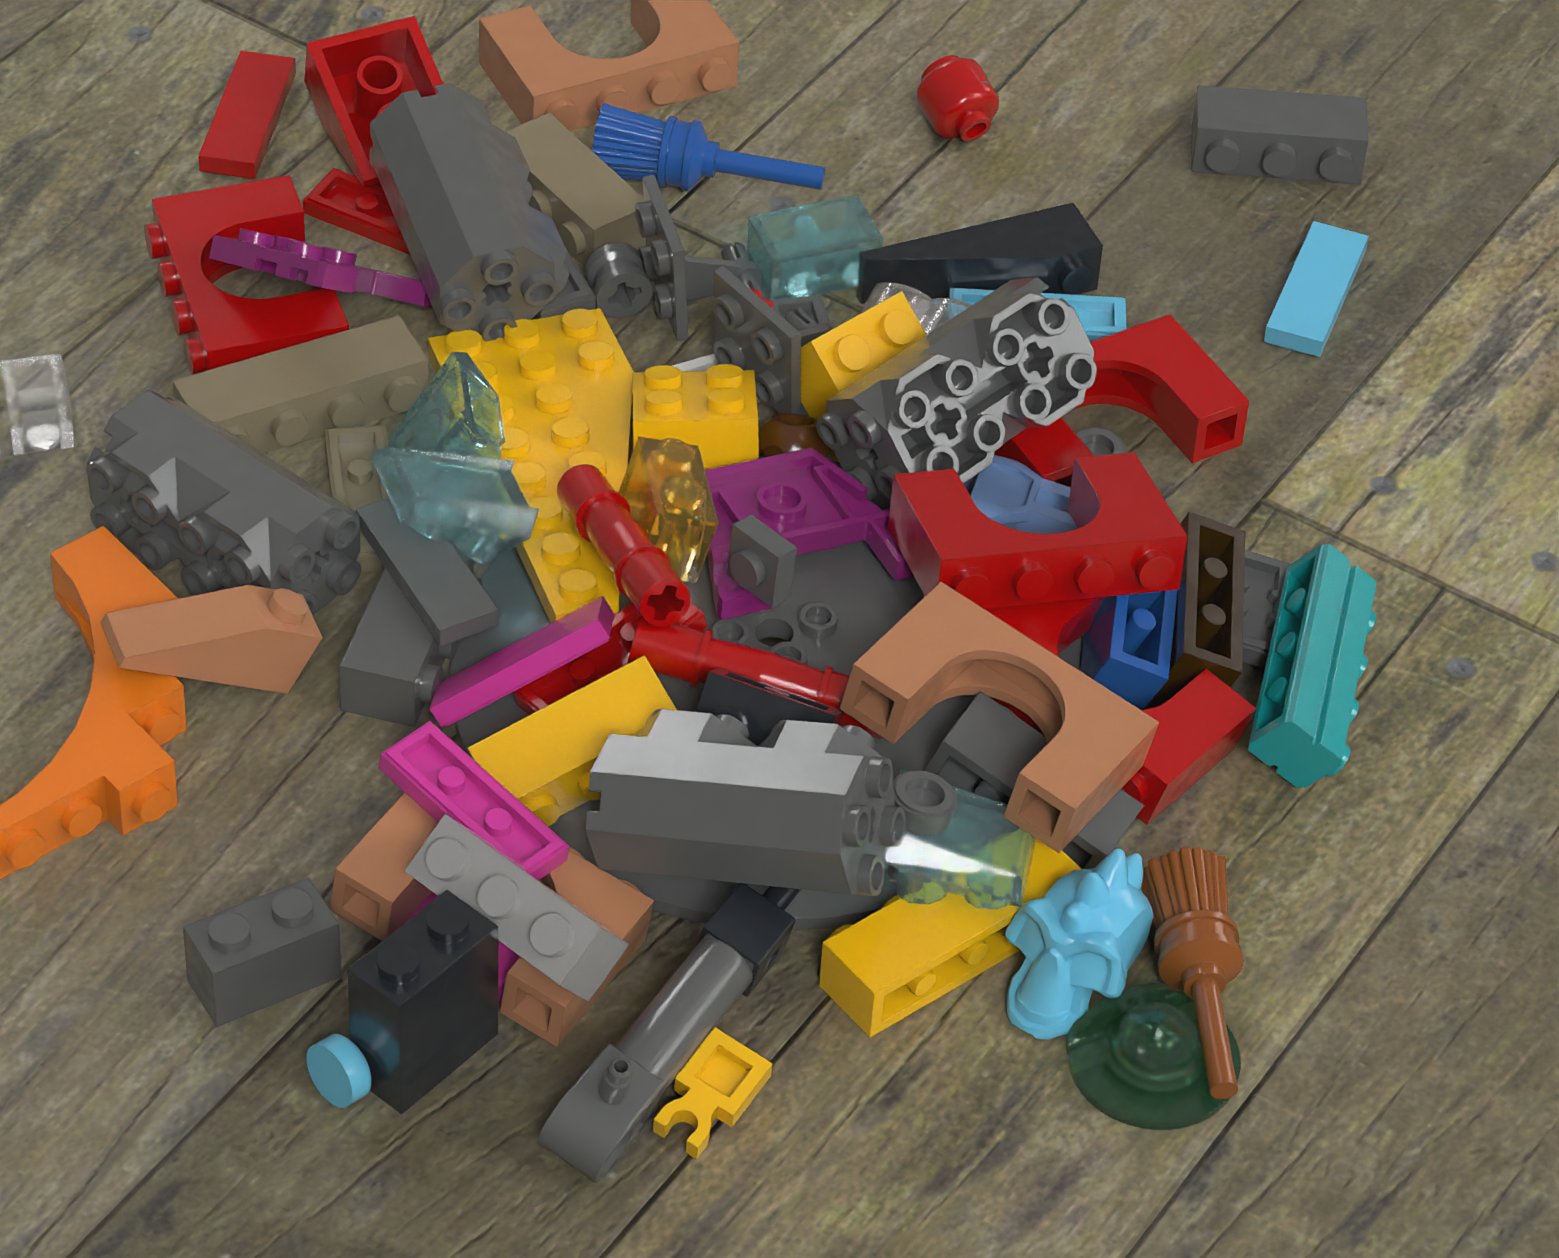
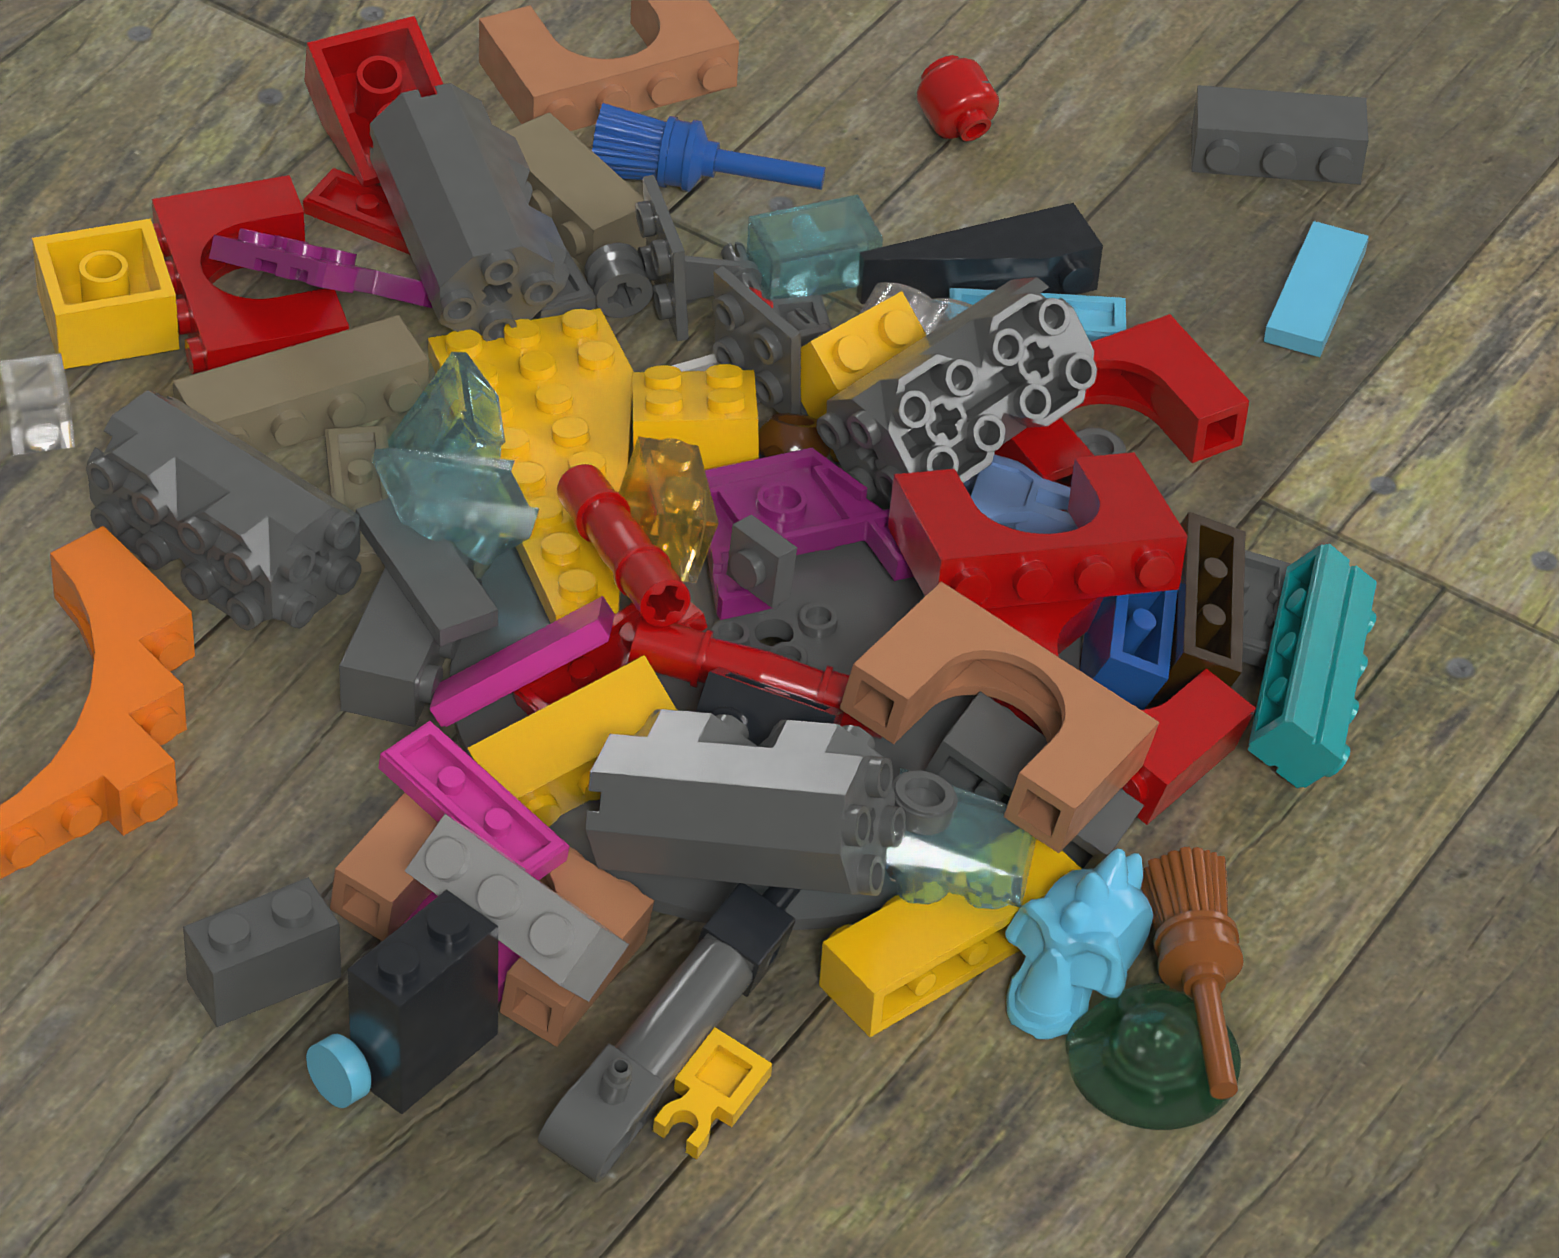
nougat slope [101,585,323,694] -> none
red tile [198,50,296,179] -> none
none -> yellow brick [32,218,180,370]

